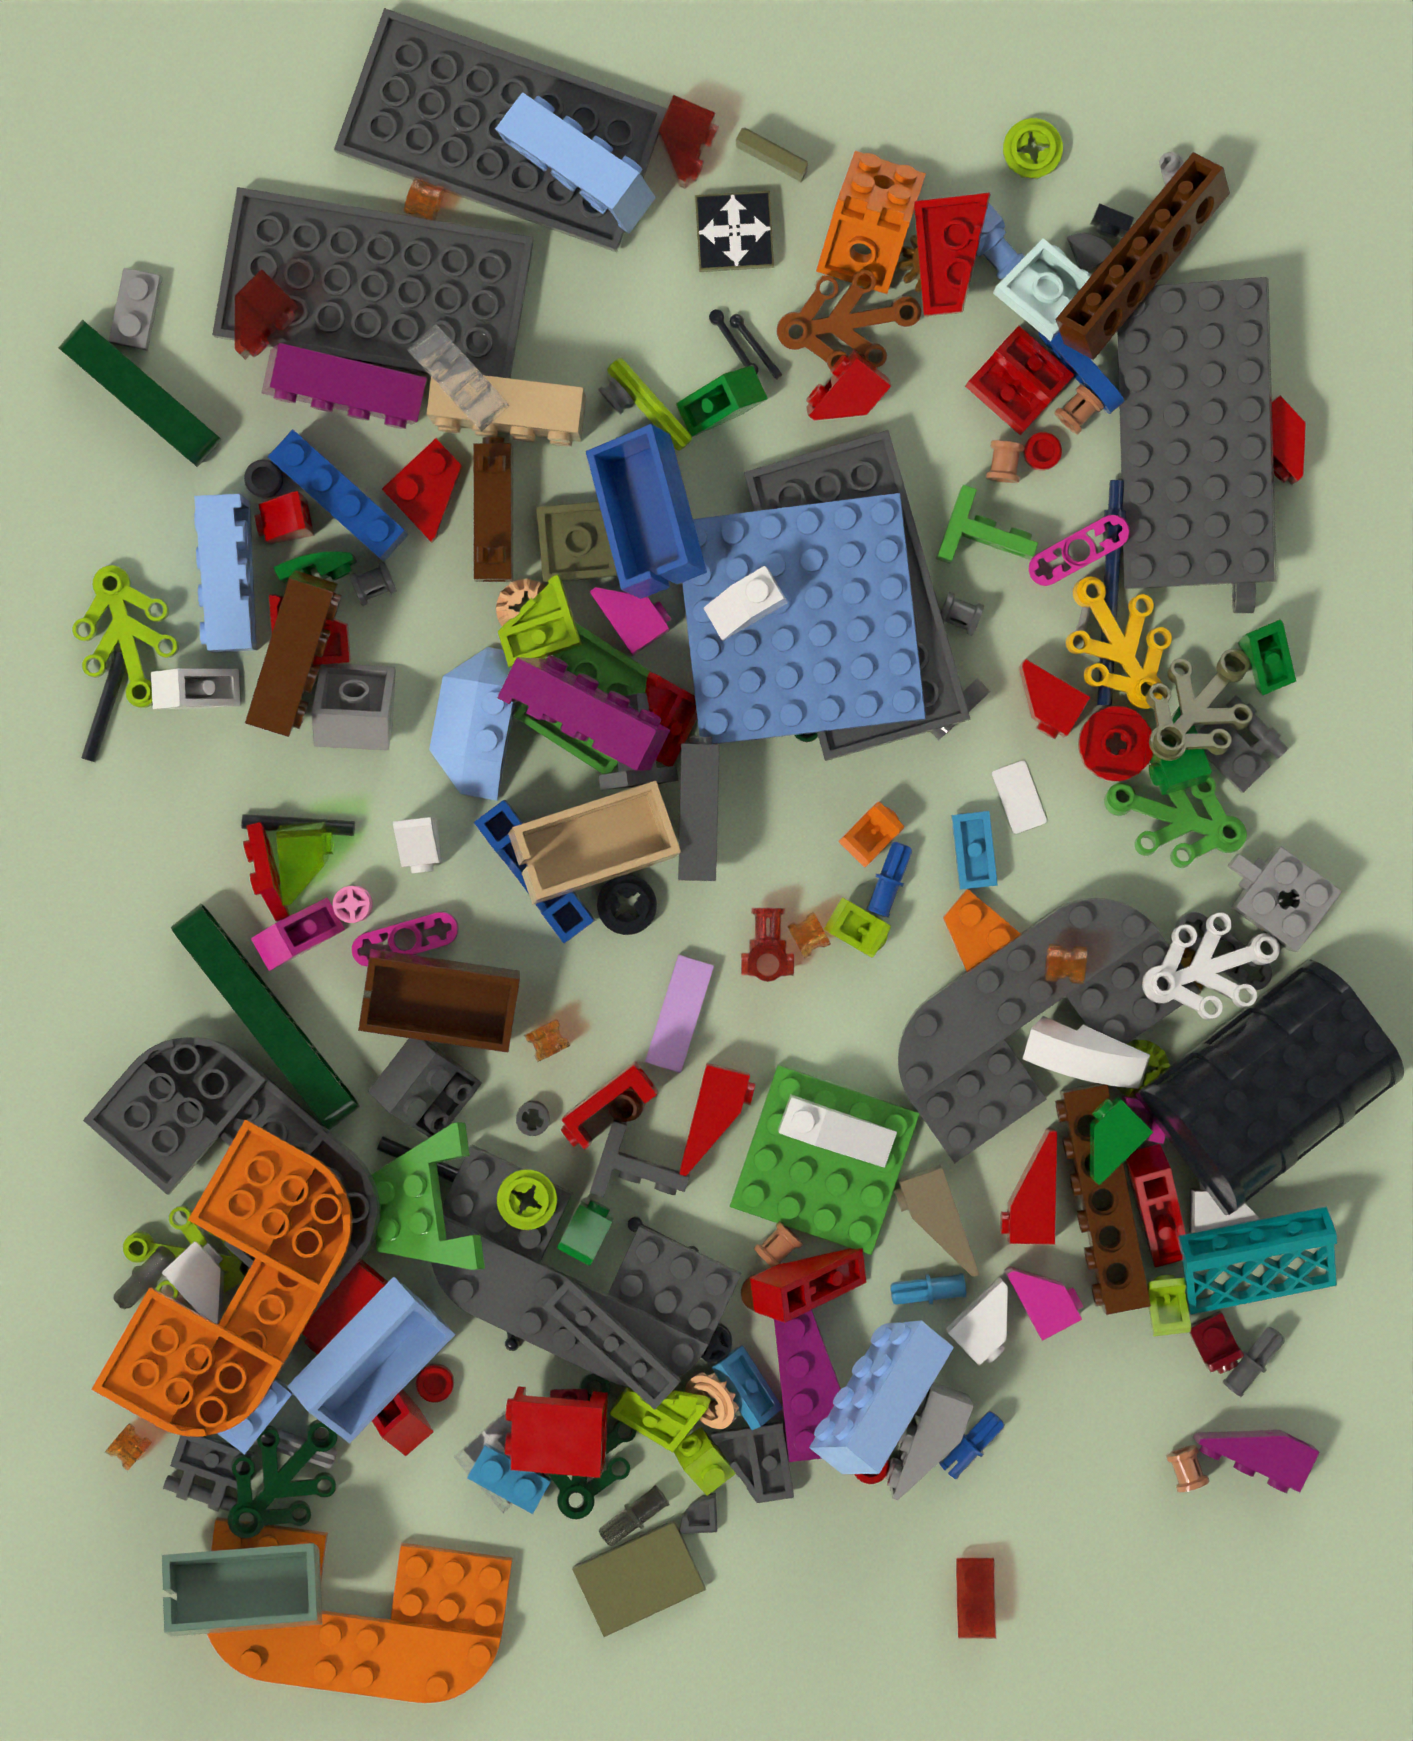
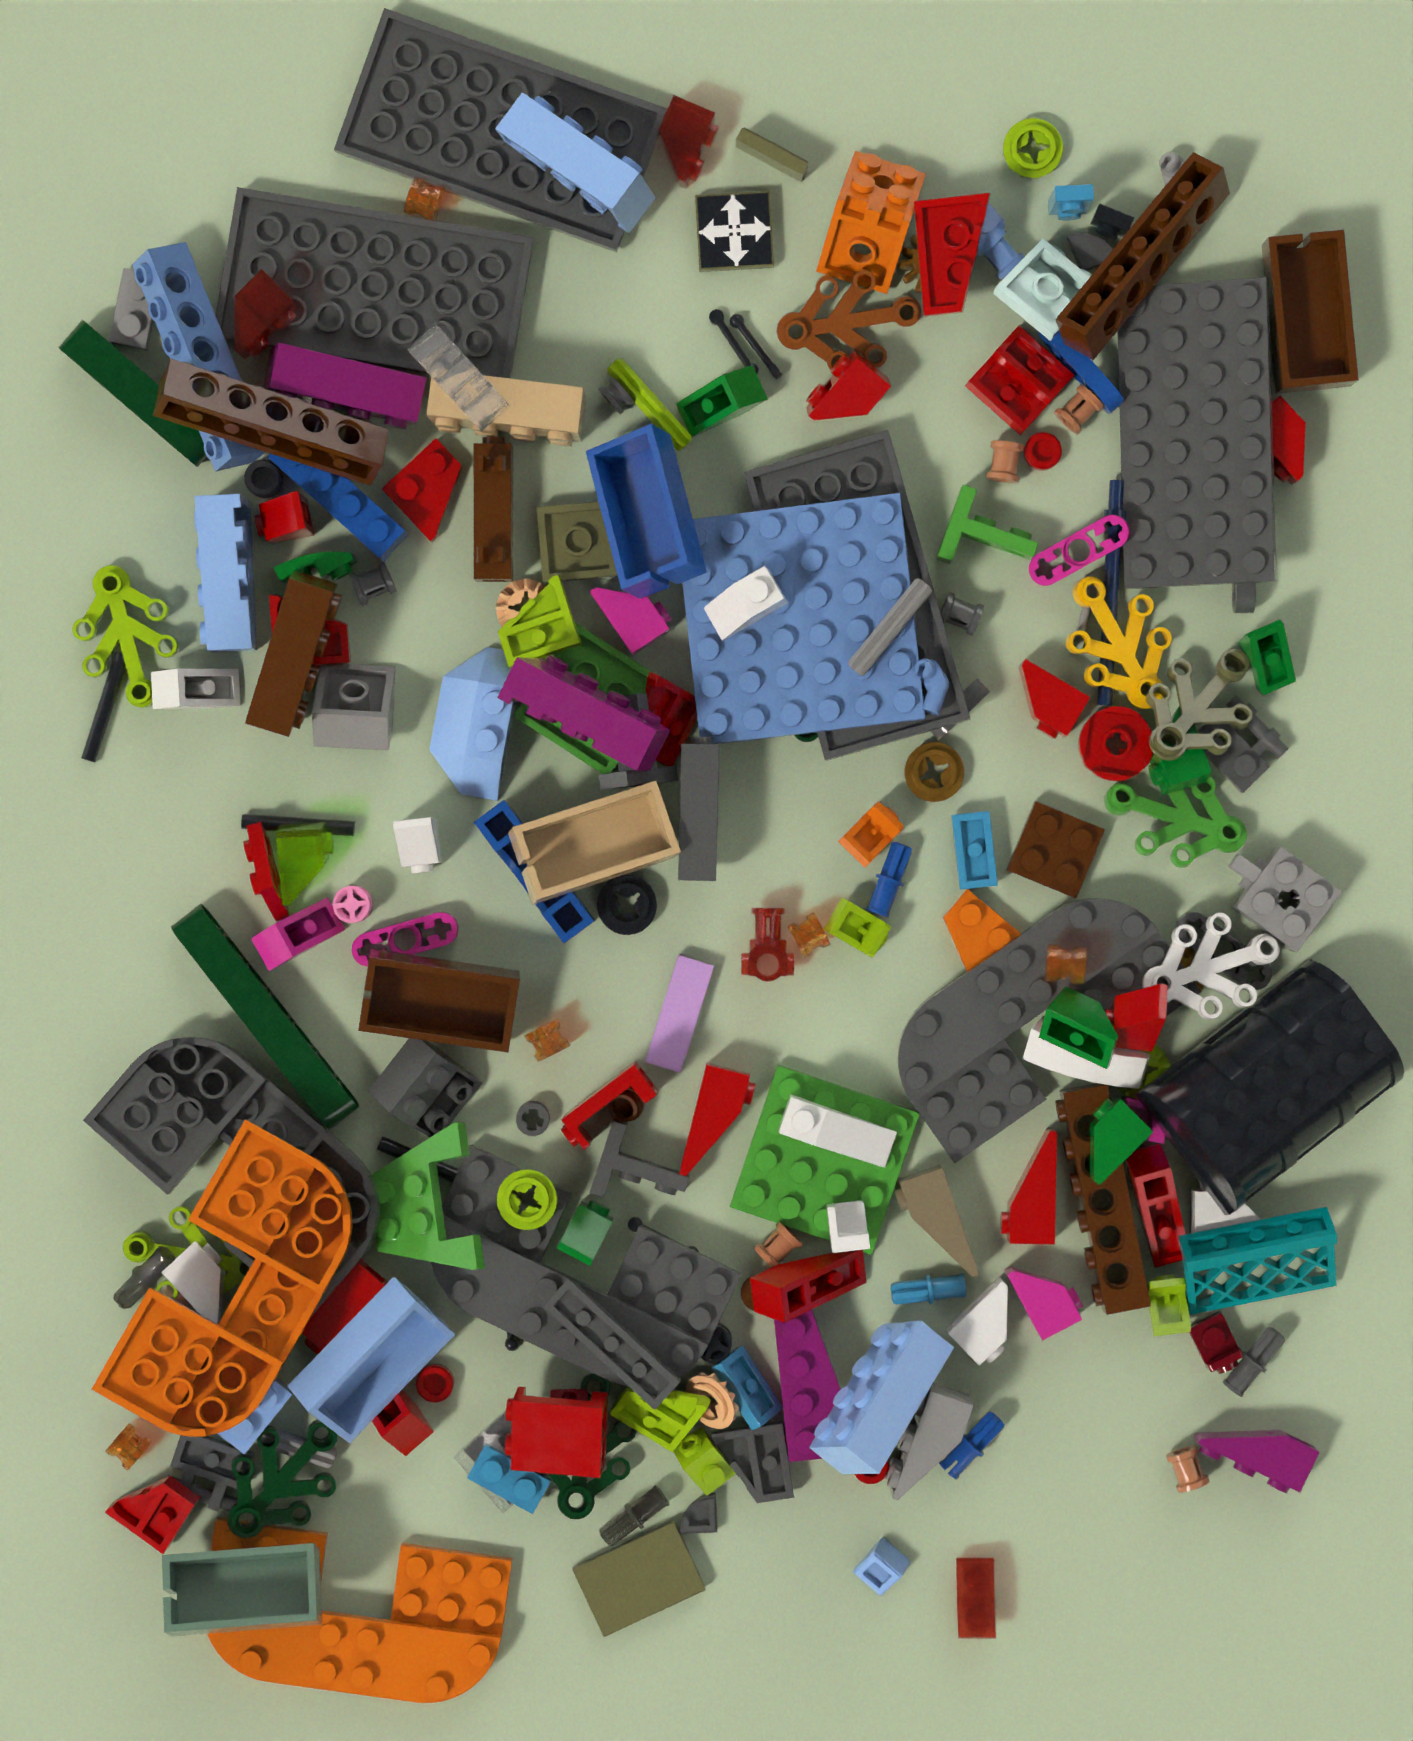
white sticker [992,760,1047,834] -> none
none -> red wing [105,1476,201,1554]
none -> medium blue brick [132,242,265,472]
none -> reddish brown brick [153,358,389,486]
none -> white panel [826,1200,870,1253]
none -> light grey axle [848,578,932,676]
none -> light blue slope [853,1538,910,1596]
none -> pearl gold gear [904,742,964,802]
none -> medium blue arm [914,658,949,716]
none -> reddish brown plate [1006,801,1105,899]
none -> green slope [1039,986,1118,1069]
none -> dark azure plate [1048,184,1094,221]
none -> red slope [1104,984,1168,1052]
none -> reddish brown piece [1262,230,1359,394]

